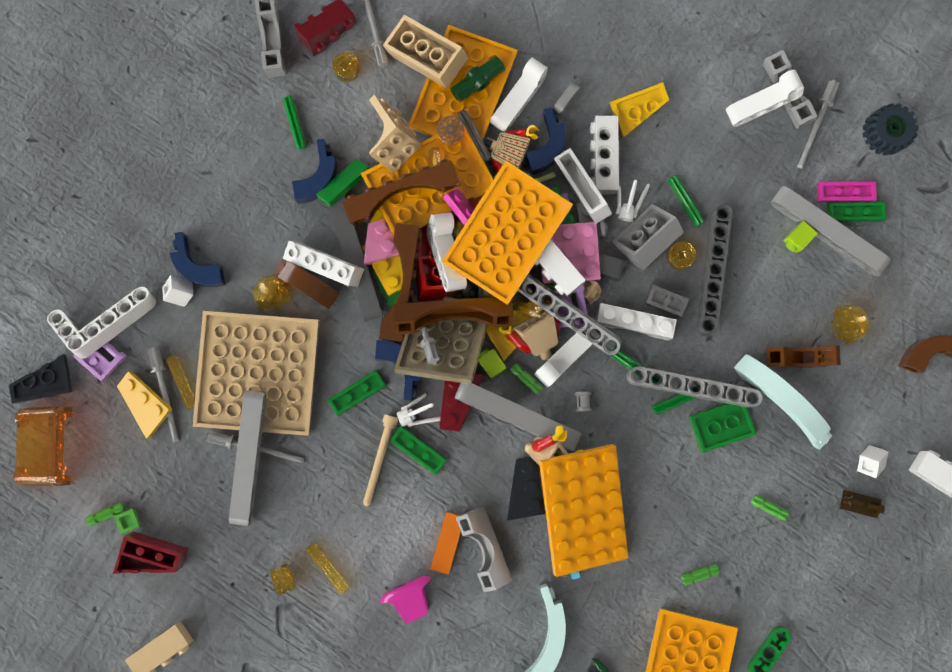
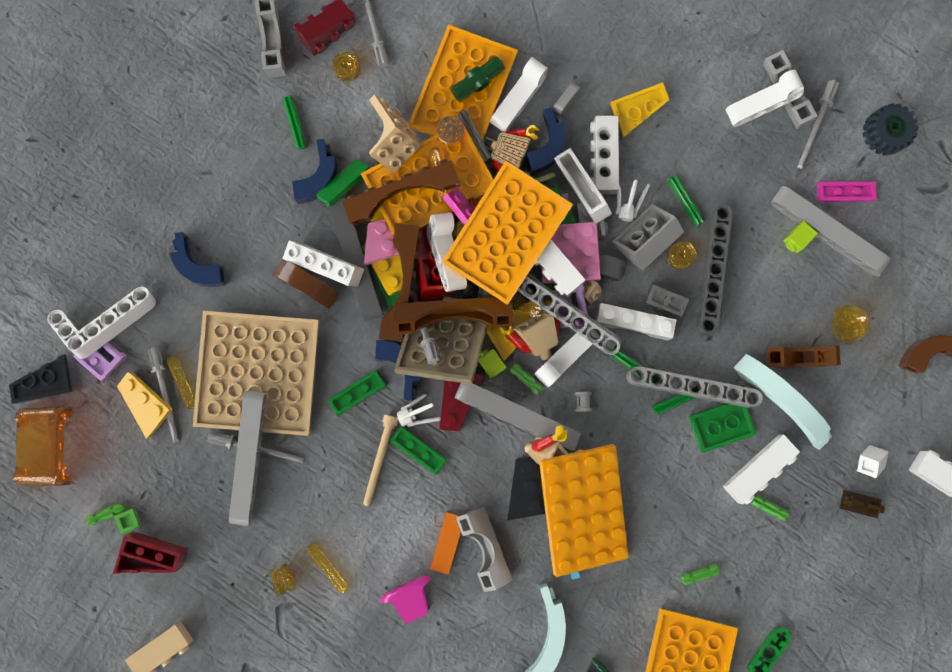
white panel [162,275,193,307] -> none
clear yellow cylinder [253,275,293,312] -> none
tan brick [383,15,468,89] -> none
green tile [827,202,887,222] -> none
none -> white brick [723,434,800,504]

